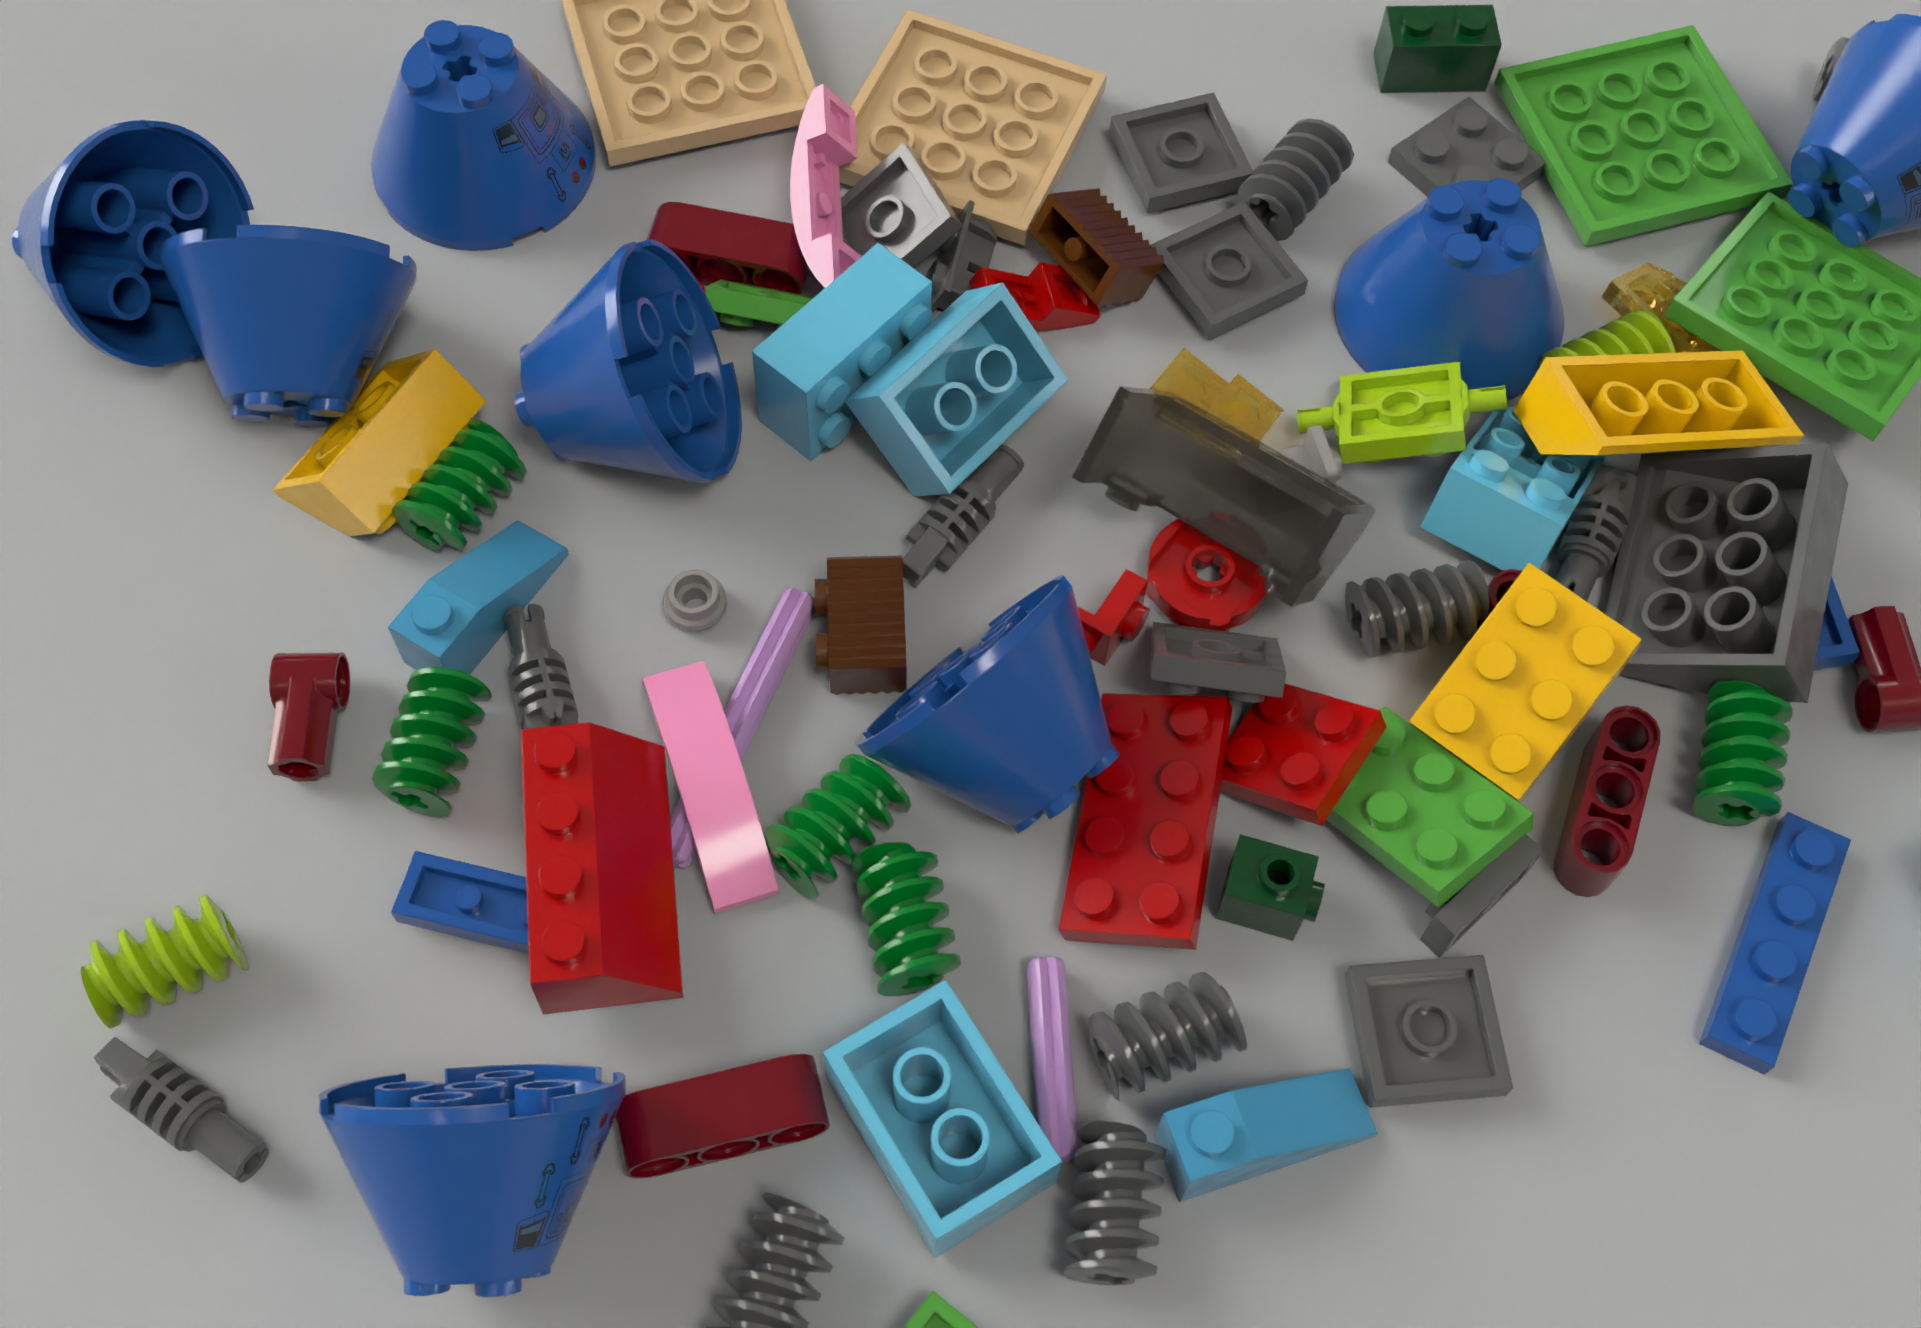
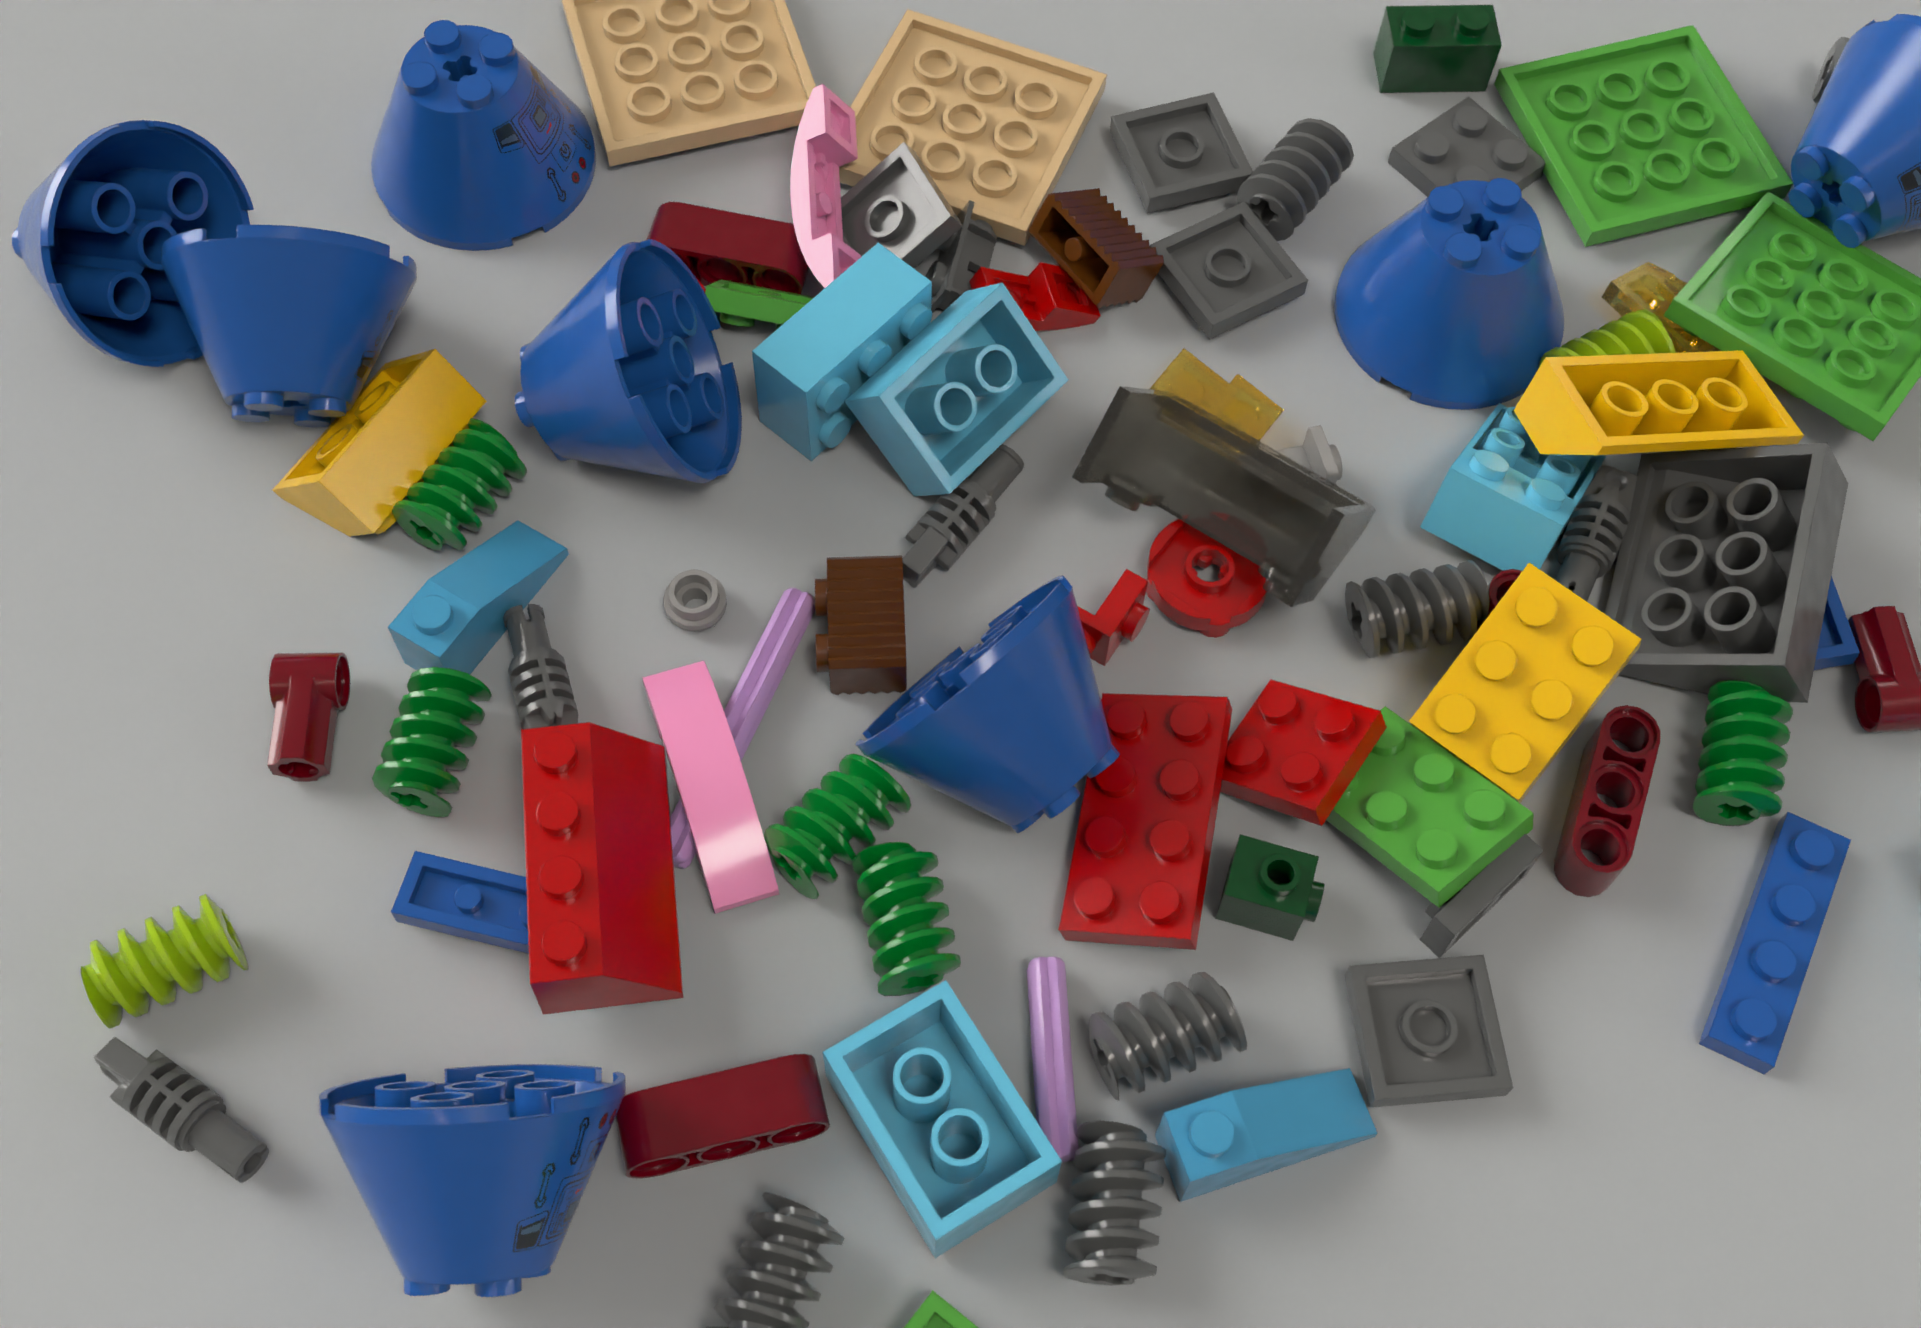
dark grey plate [1150,622,1286,703] -> none
lime plate [1297,361,1508,464] -> none

